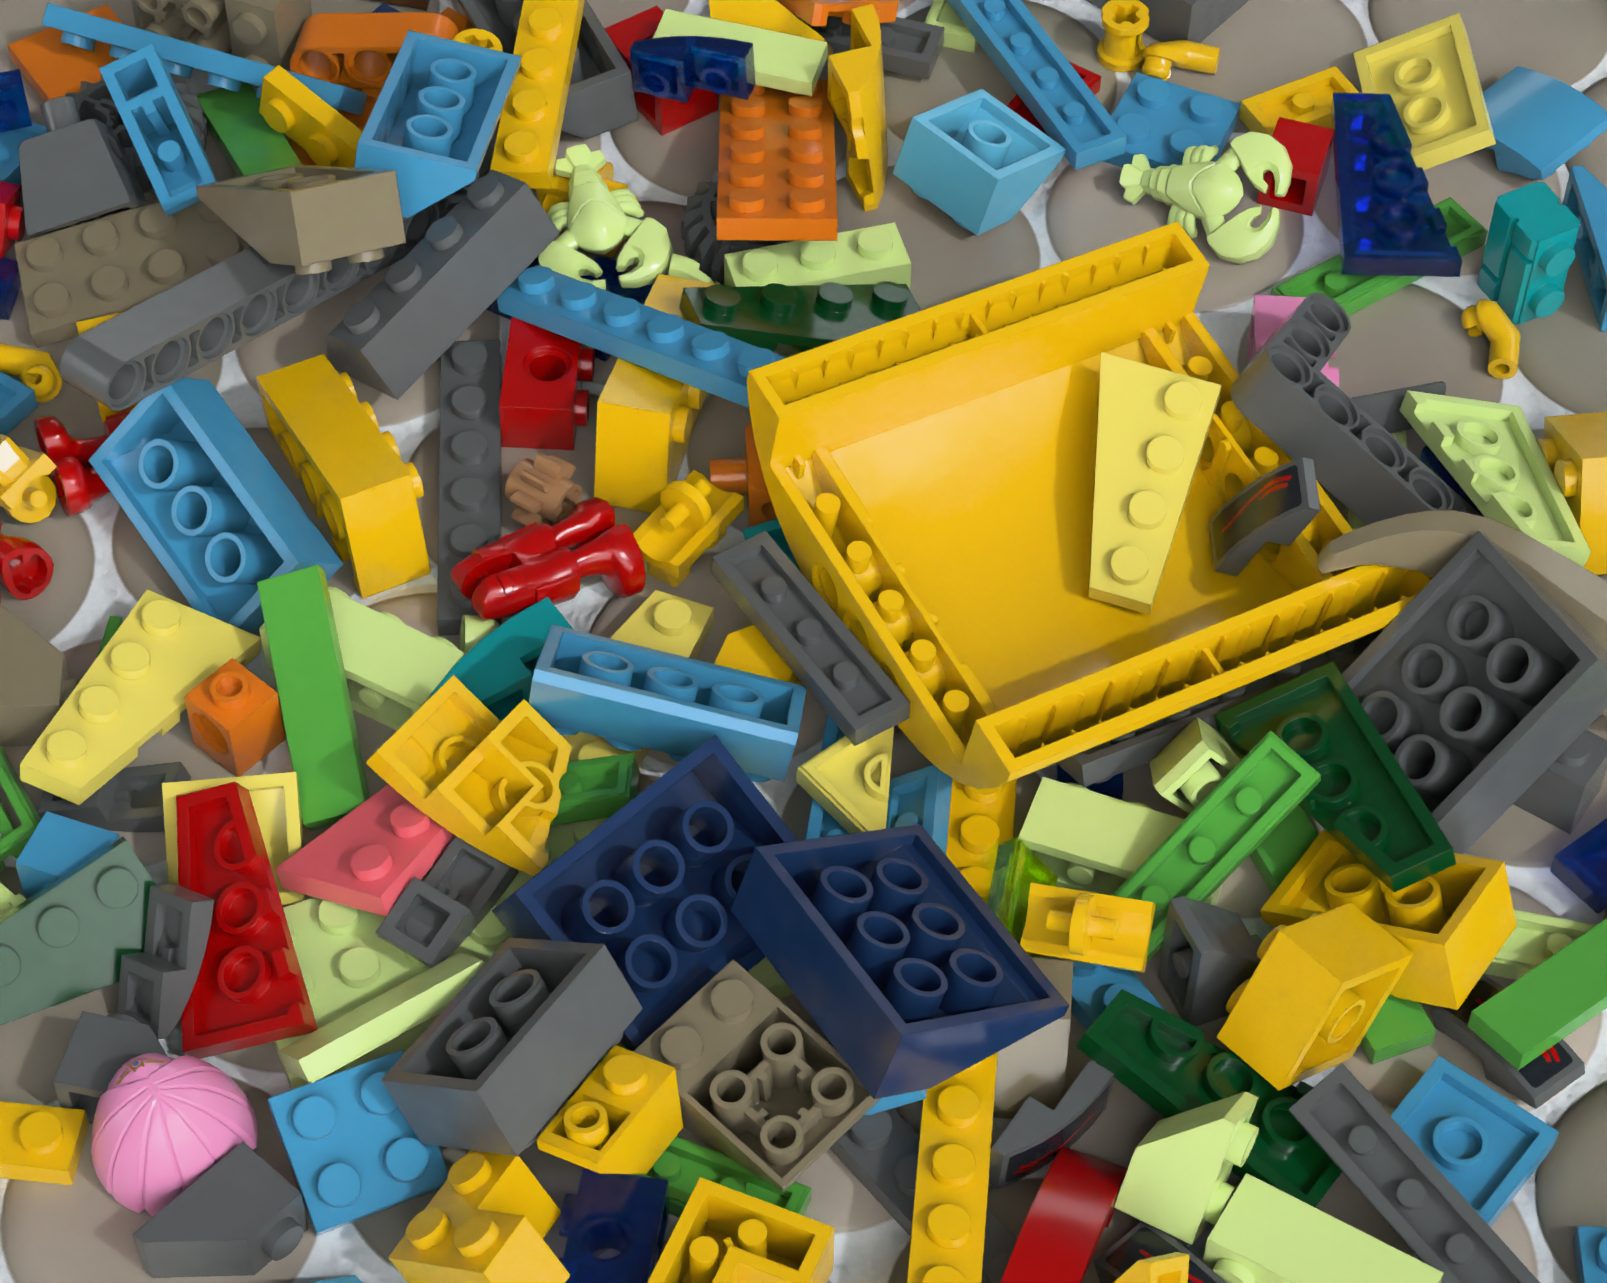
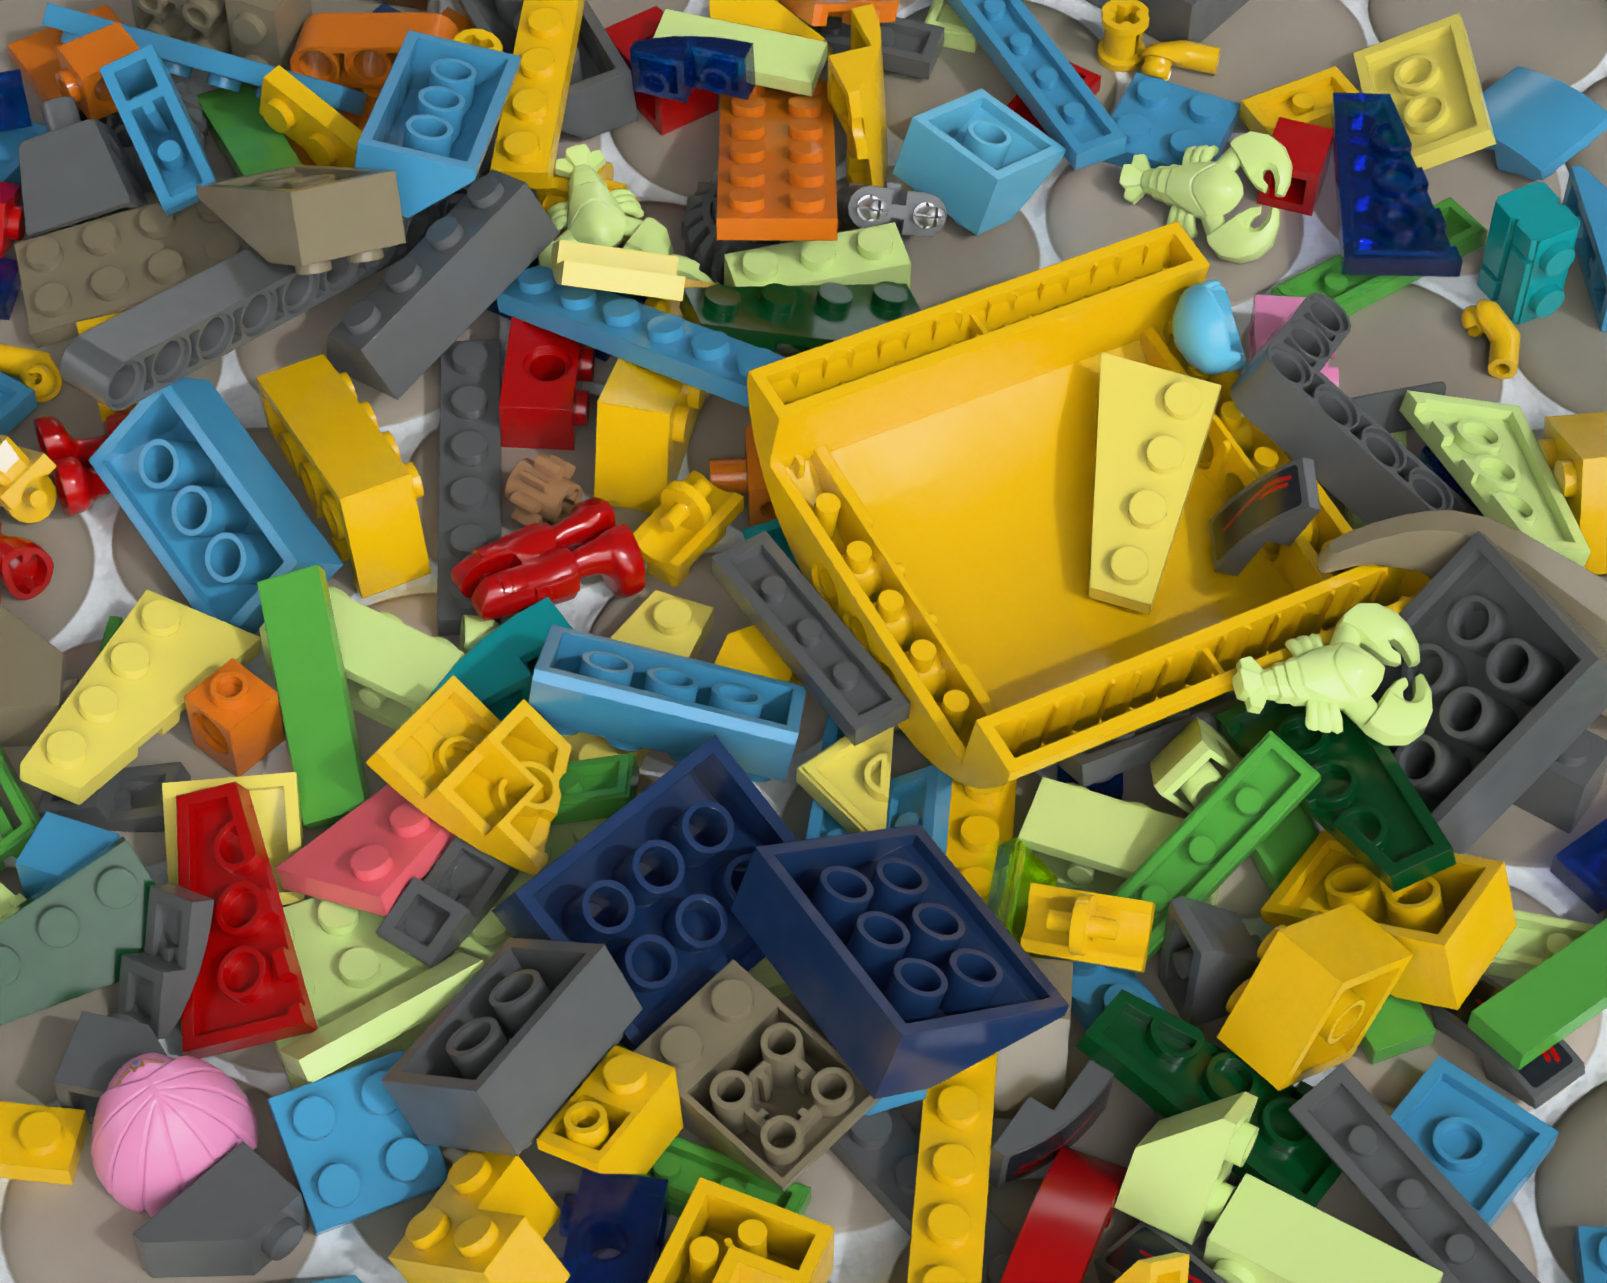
none -> orange brick [55,22,140,120]
none -> light yellow slope [551,240,685,301]
none -> dark grey piece [837,181,947,237]
none -> medium azure hair [1171,279,1247,375]
none -> yellowish green animal [1232,603,1433,746]

